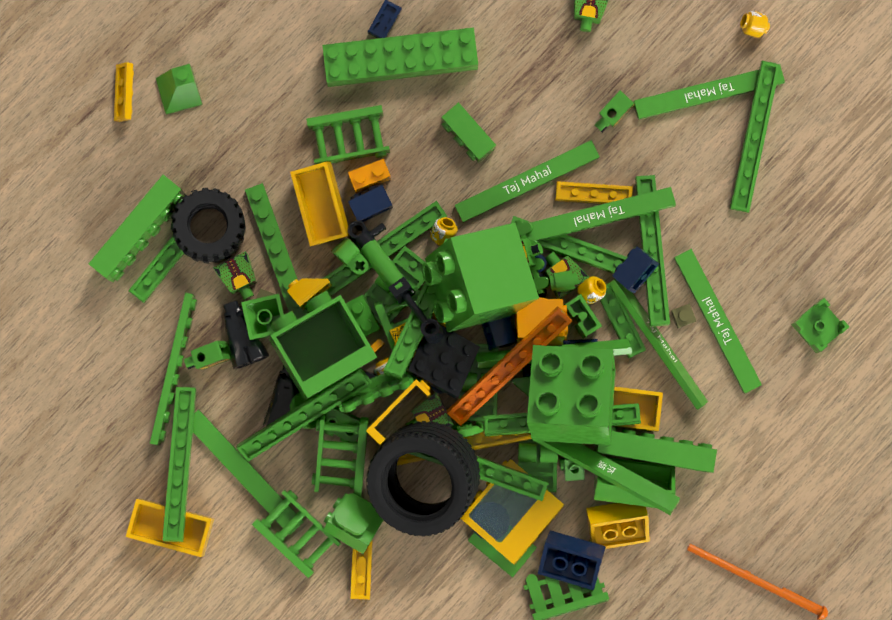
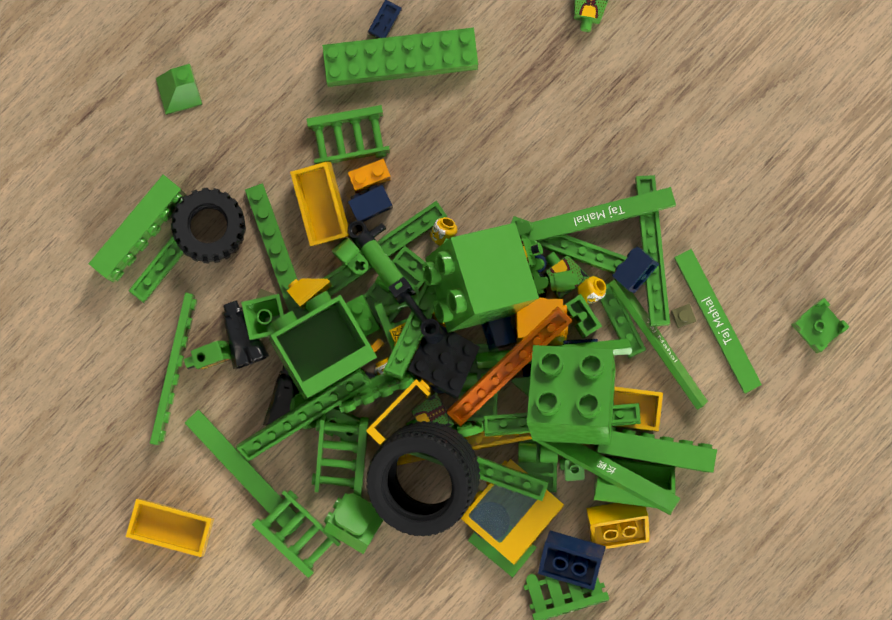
yellow plate [114,62,134,122] -> none
bright green plate [162,387,196,542] -> none
torso [213,251,257,301] -> none
yellow plate [350,540,373,600] -> none
bright green brick [441,102,496,163] -> none
bright green tile [455,140,600,223] -> none
yellow tile [555,181,633,204] -> none
bright green torso [595,90,634,133] -> none
bright green tile [634,65,785,120] -> none
orange bar [687,543,828,620] -> none
bright green tile [730,60,781,213] -> none
yellow head [740,11,770,38] -> none

